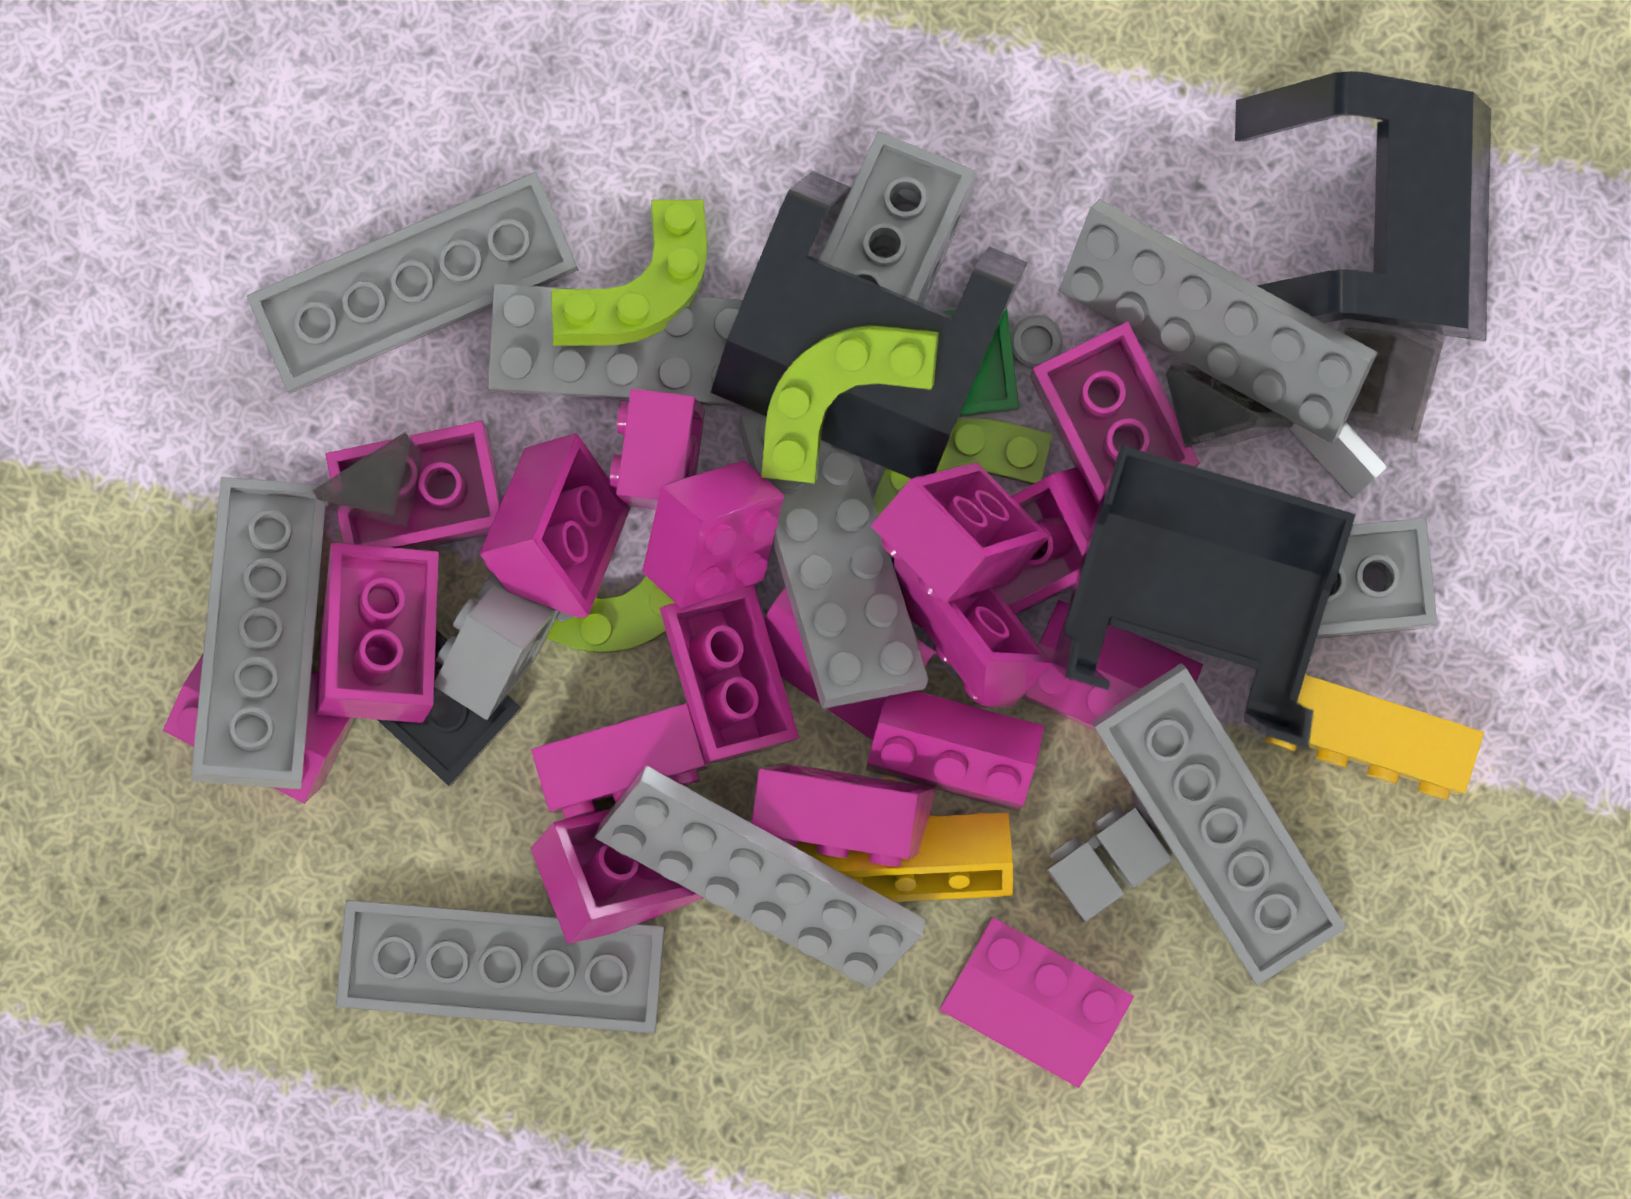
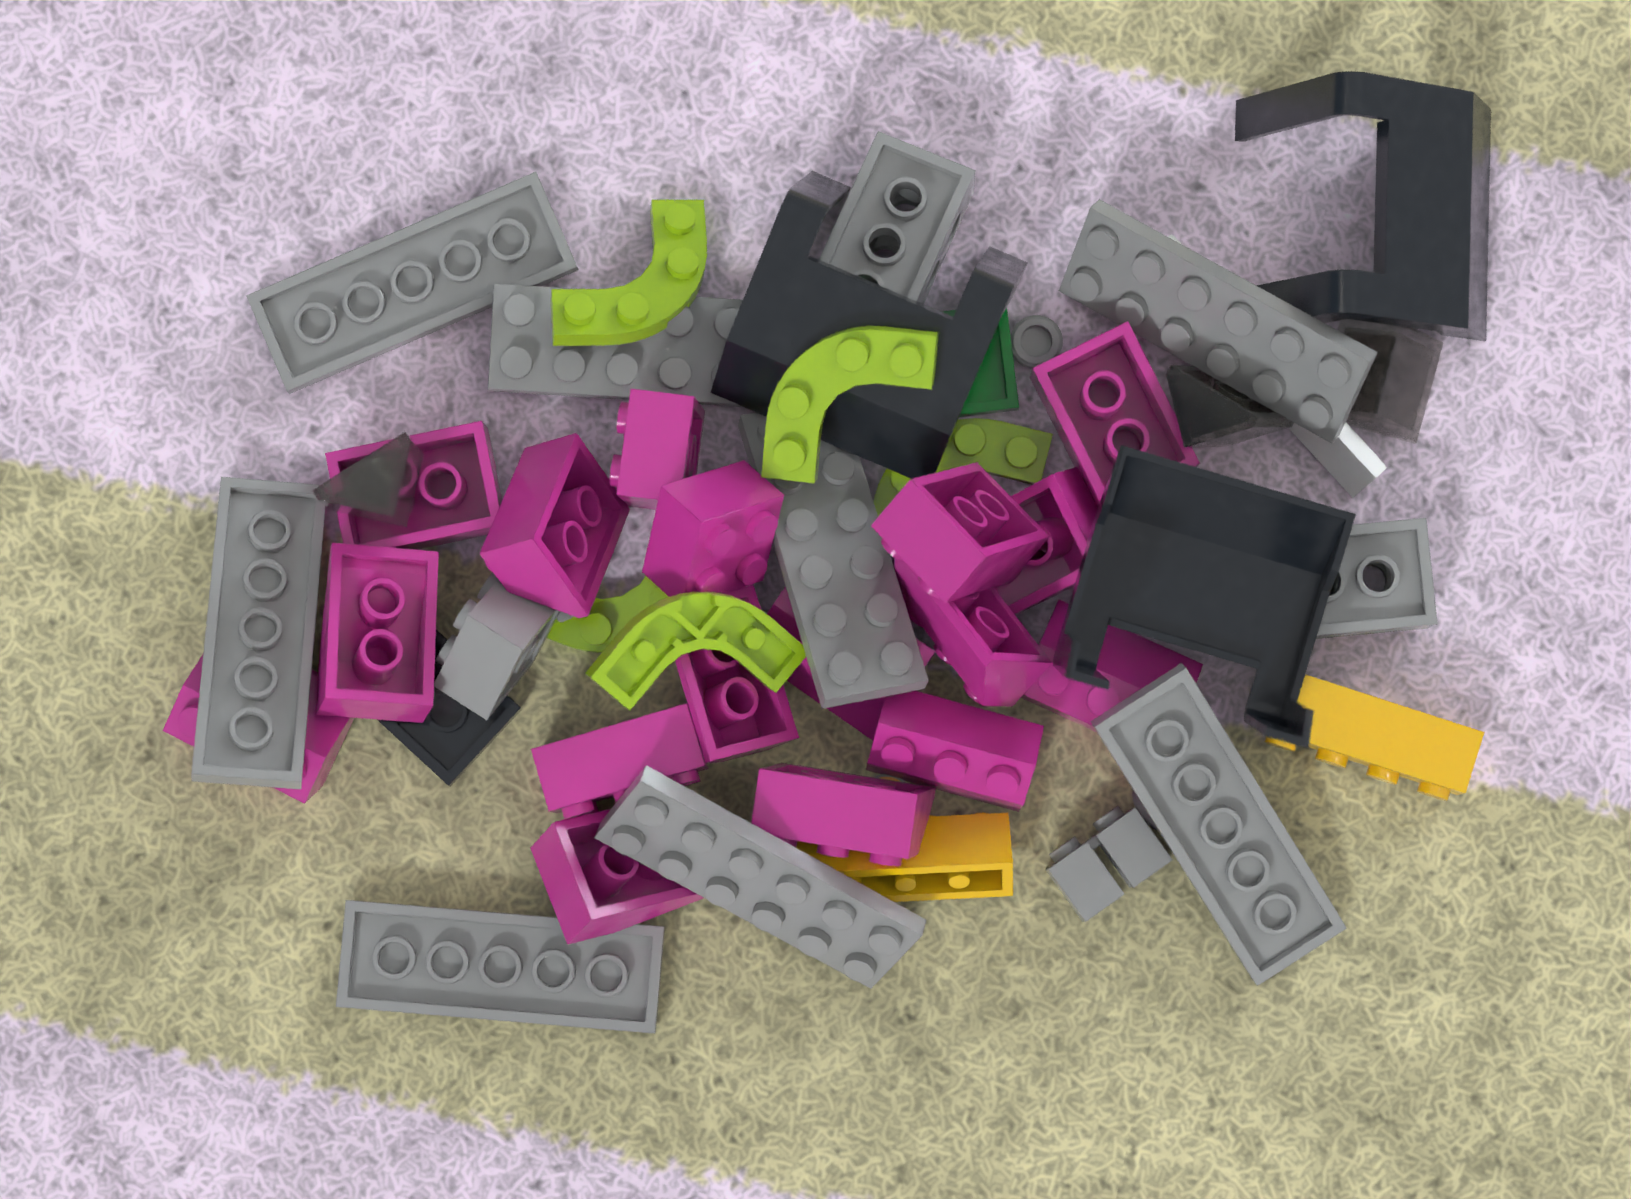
dark pink slope [939,917,1134,1088] -> none
none -> lime plate [585,591,806,710]

